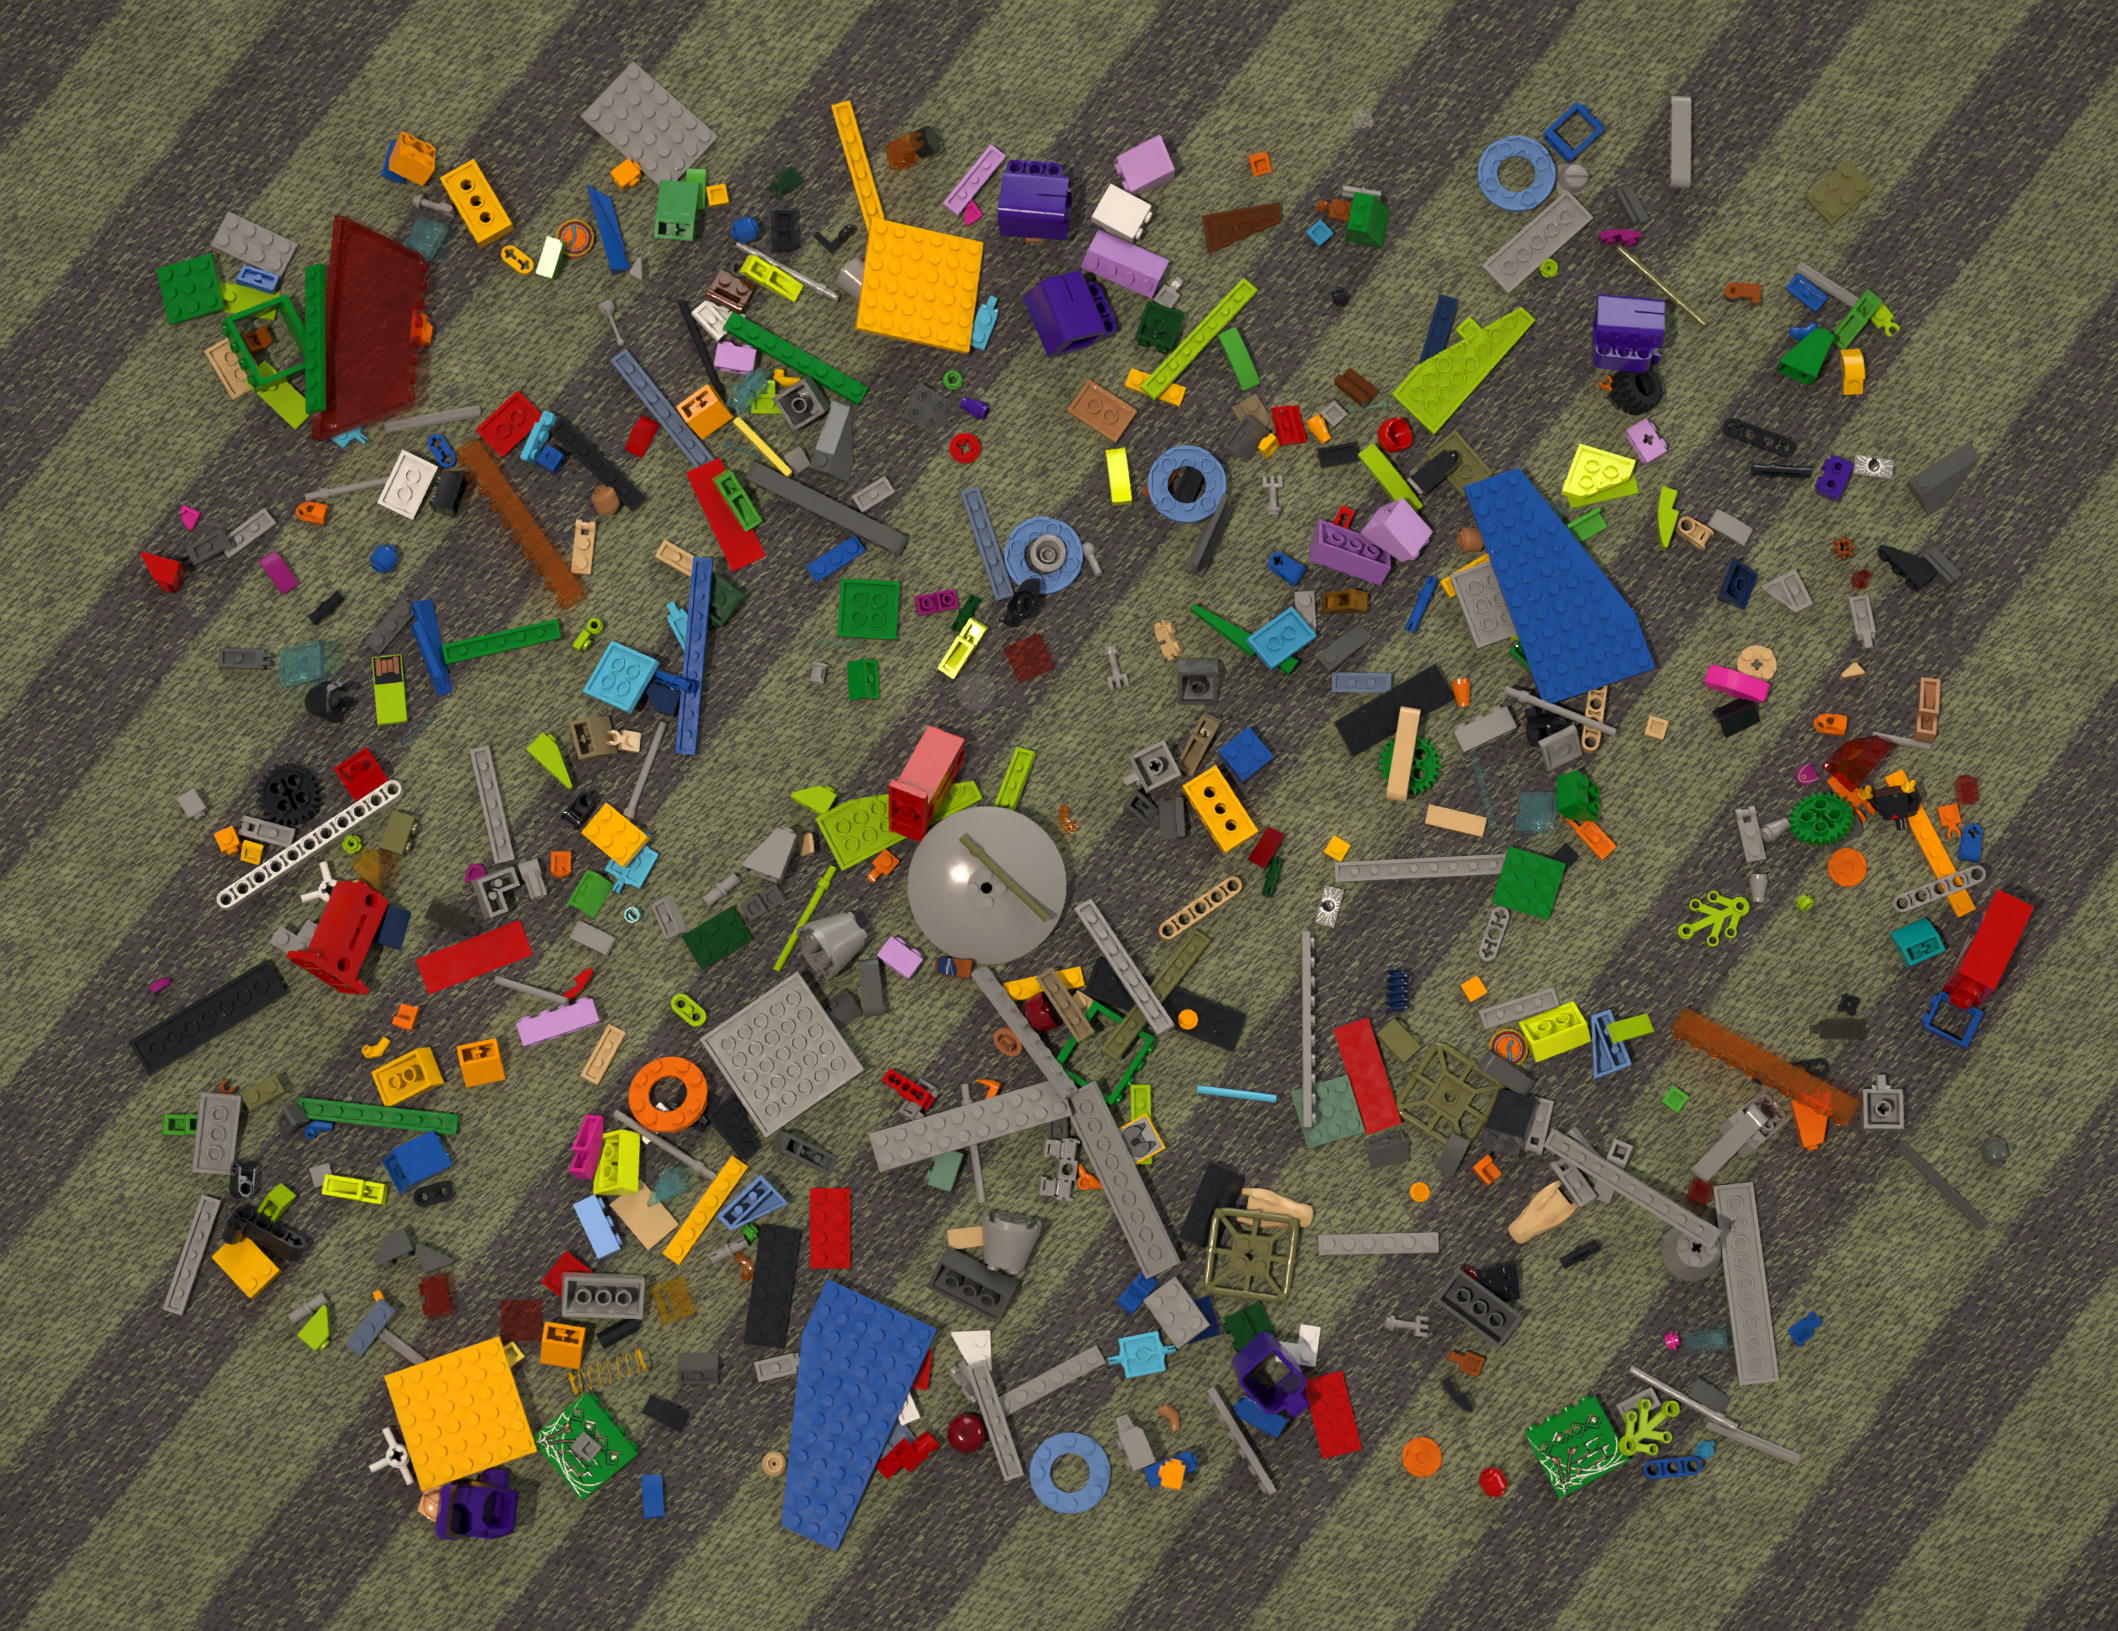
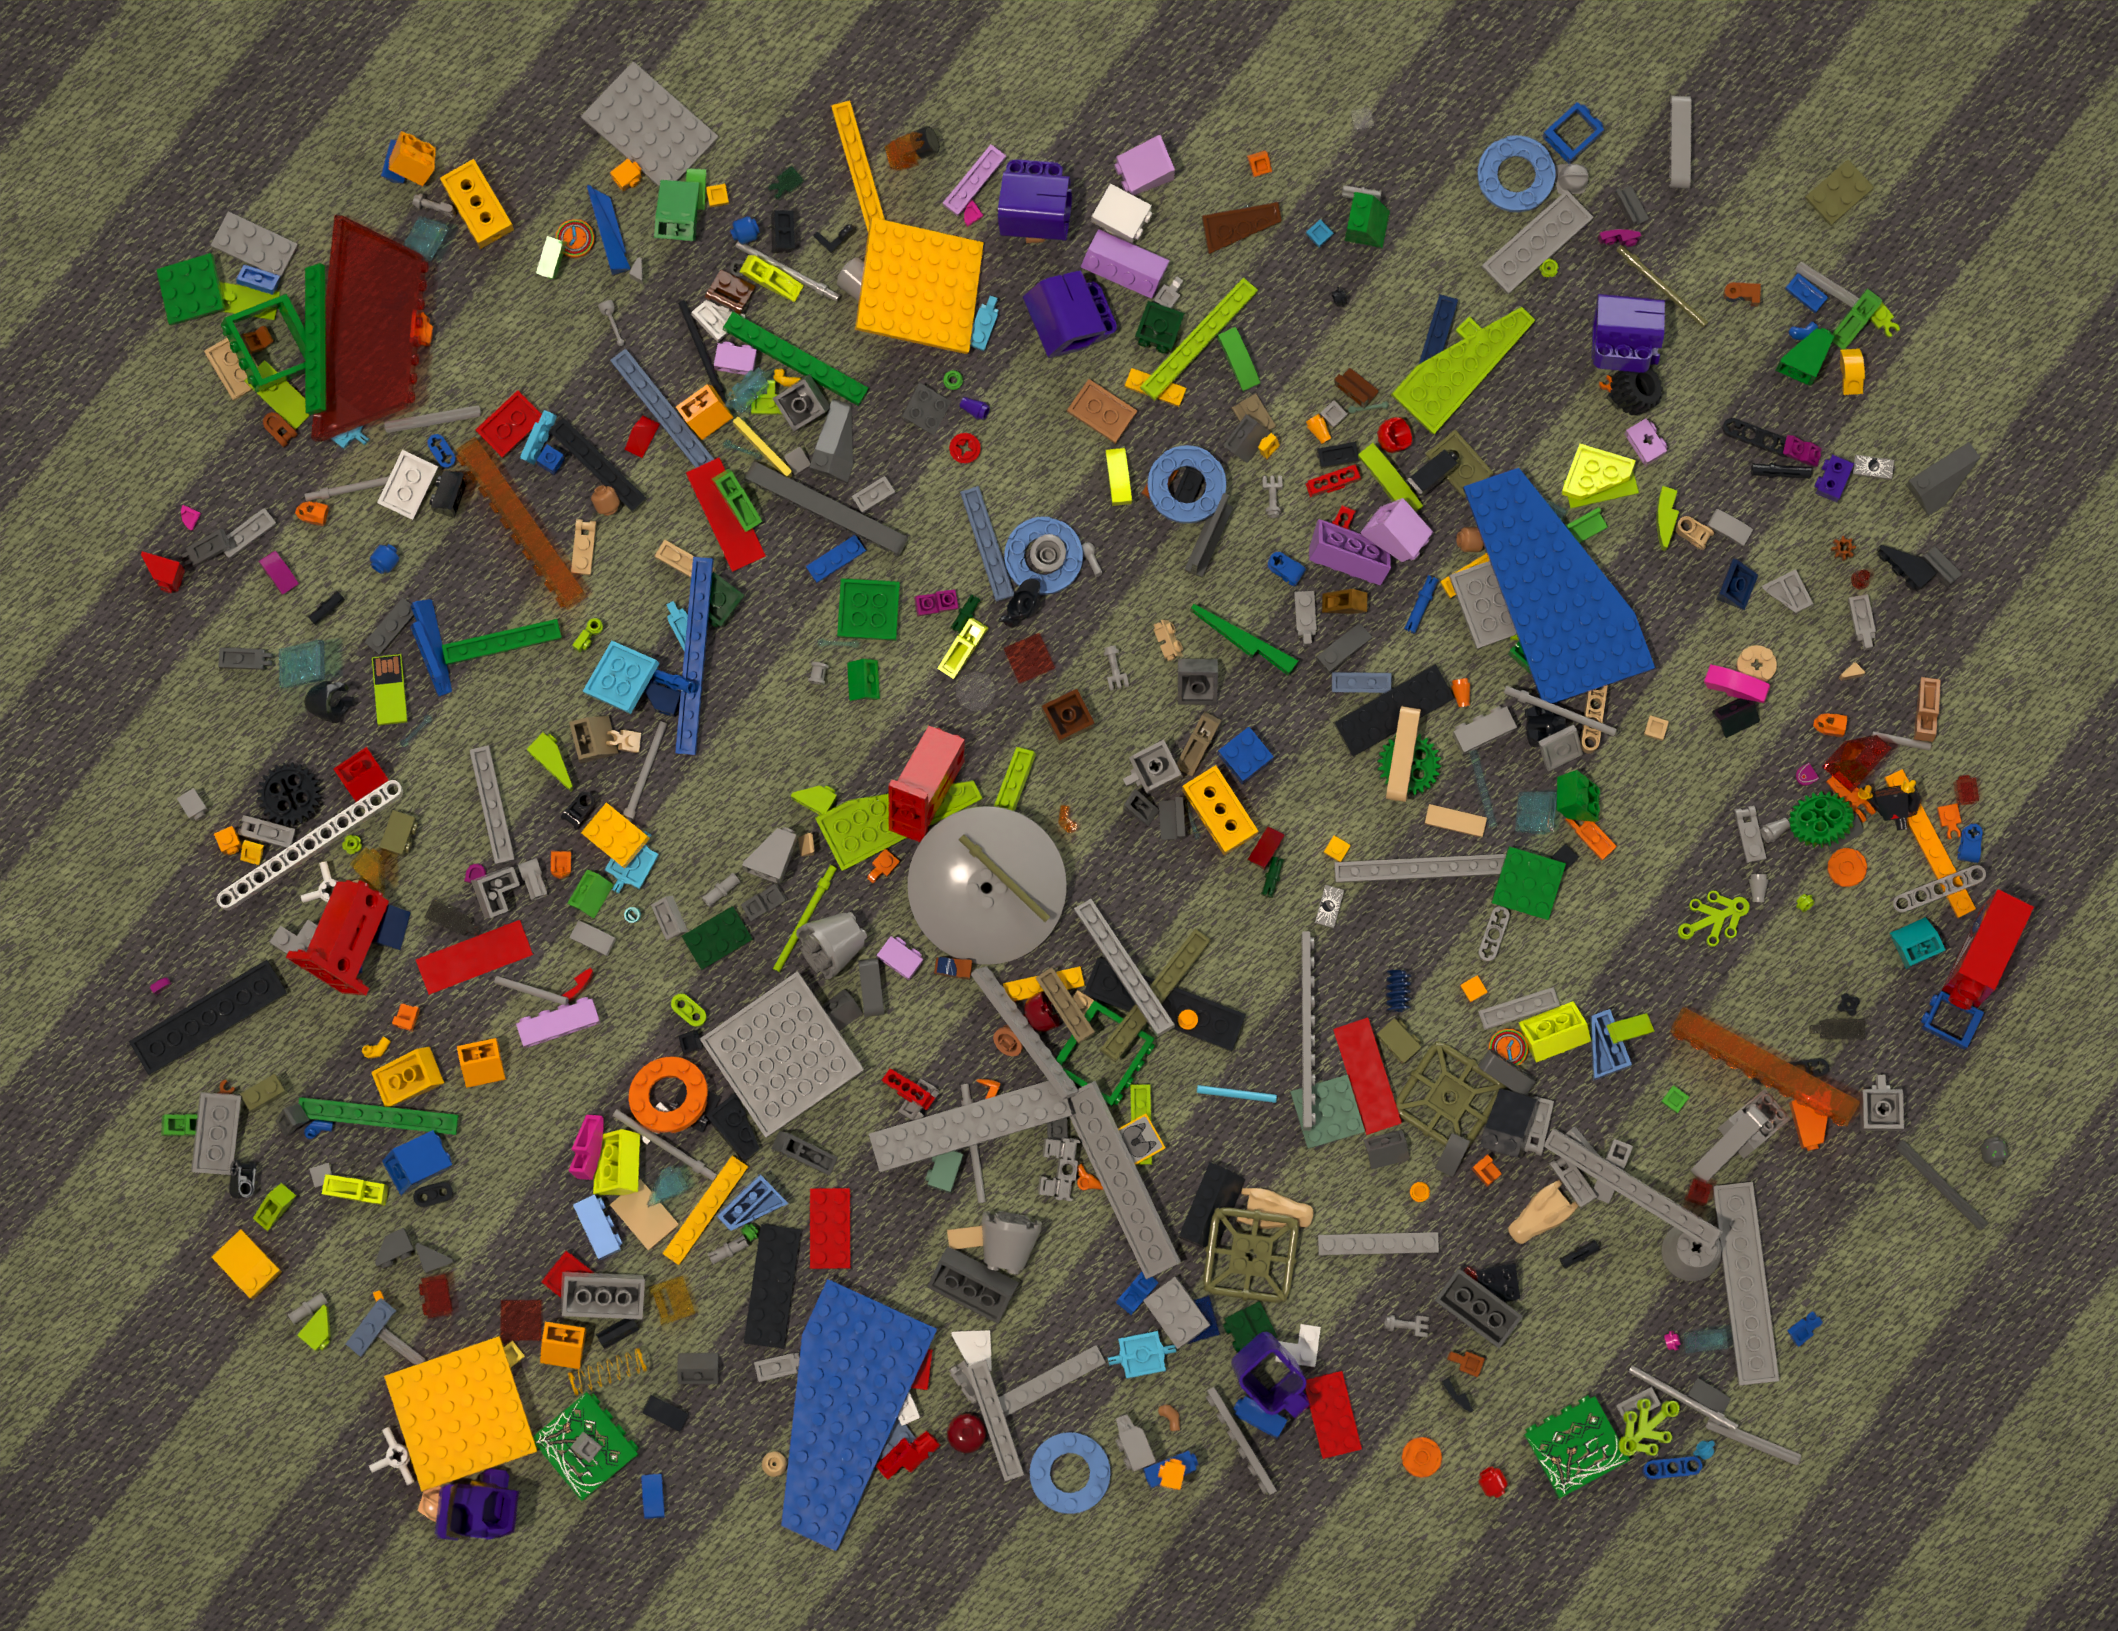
light grey plate [163,1195,222,1316] -> none
black beam [222,1206,306,1262] -> none
yellow beam [501,245,534,276] -> none
tan tile [580,1024,626,1086] -> none
clear orange arm [733,1252,754,1281] -> none
tan beam [1159,877,1242,942] -> none
dark azure plate [1246,606,1317,671] -> none
red plate [1270,405,1307,446] -> none
dark orange plate [1316,199,1352,222] -> none
none -> dark orange plate [263,412,298,448]
none -> black tile [678,1030,703,1055]
none -> reddish brown brick [1041,689,1095,745]
none -> red piece [1305,464,1361,498]
none -> magenta slope [1783,435,1822,467]

